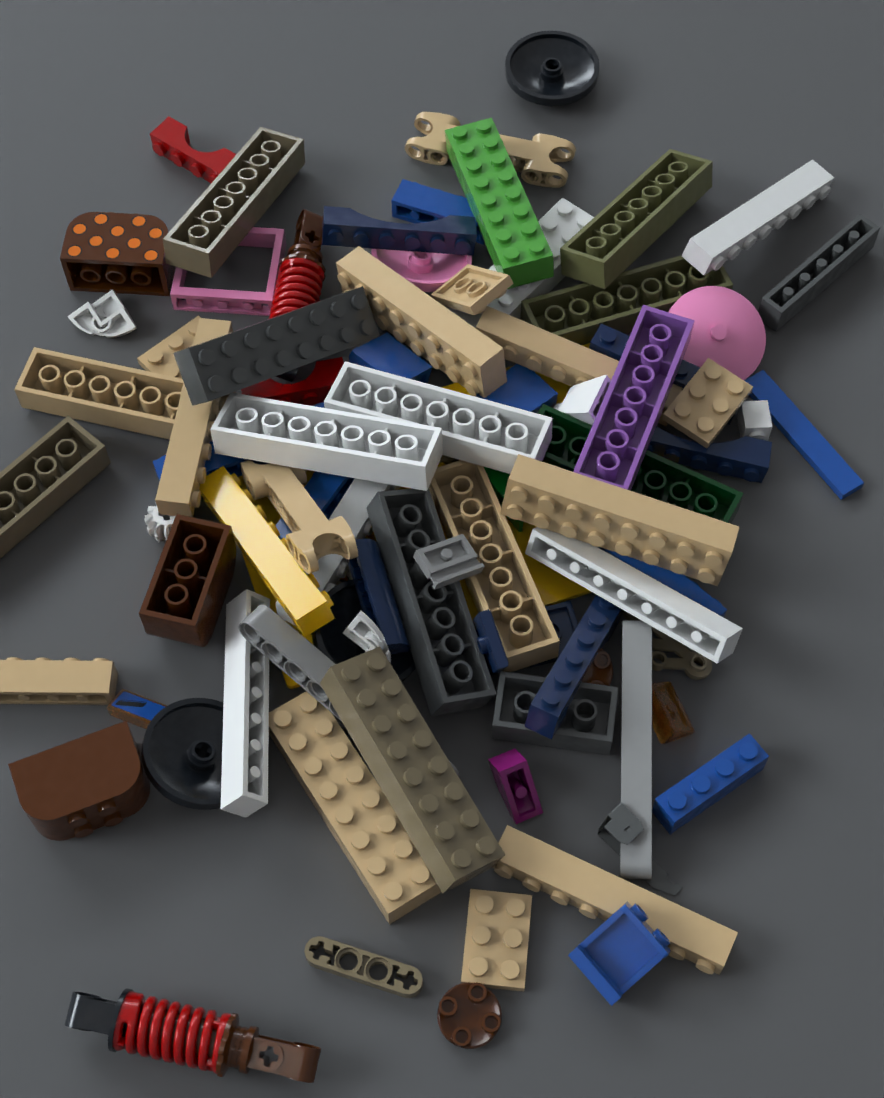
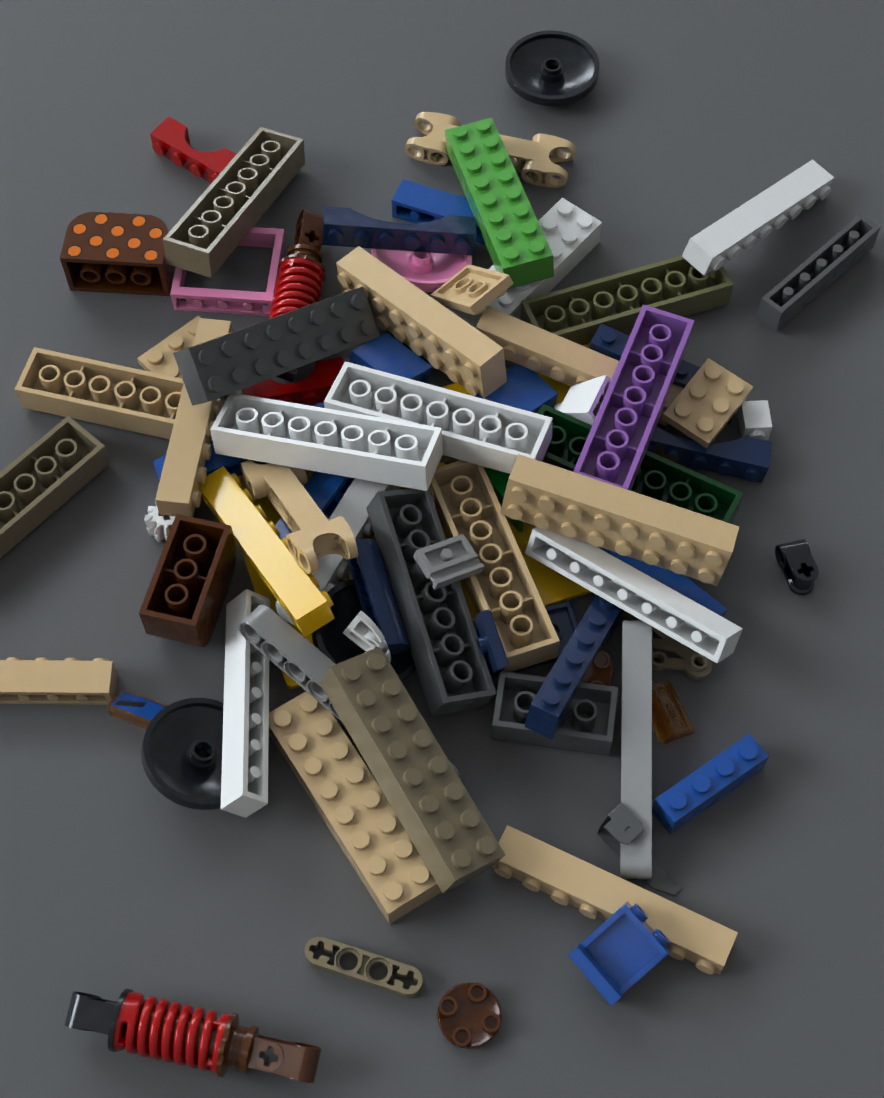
reddish brown brick [8,721,150,841] -> none
white brick [67,290,137,338] -> none
tan plate [461,889,532,992] -> none
magenta slope [488,748,543,824] -> none
olive brick [560,149,713,289] -> none
bright pink dish [668,286,766,380] -> none
blue tile [744,370,864,500] -> none
none -> black piece [775,539,819,595]

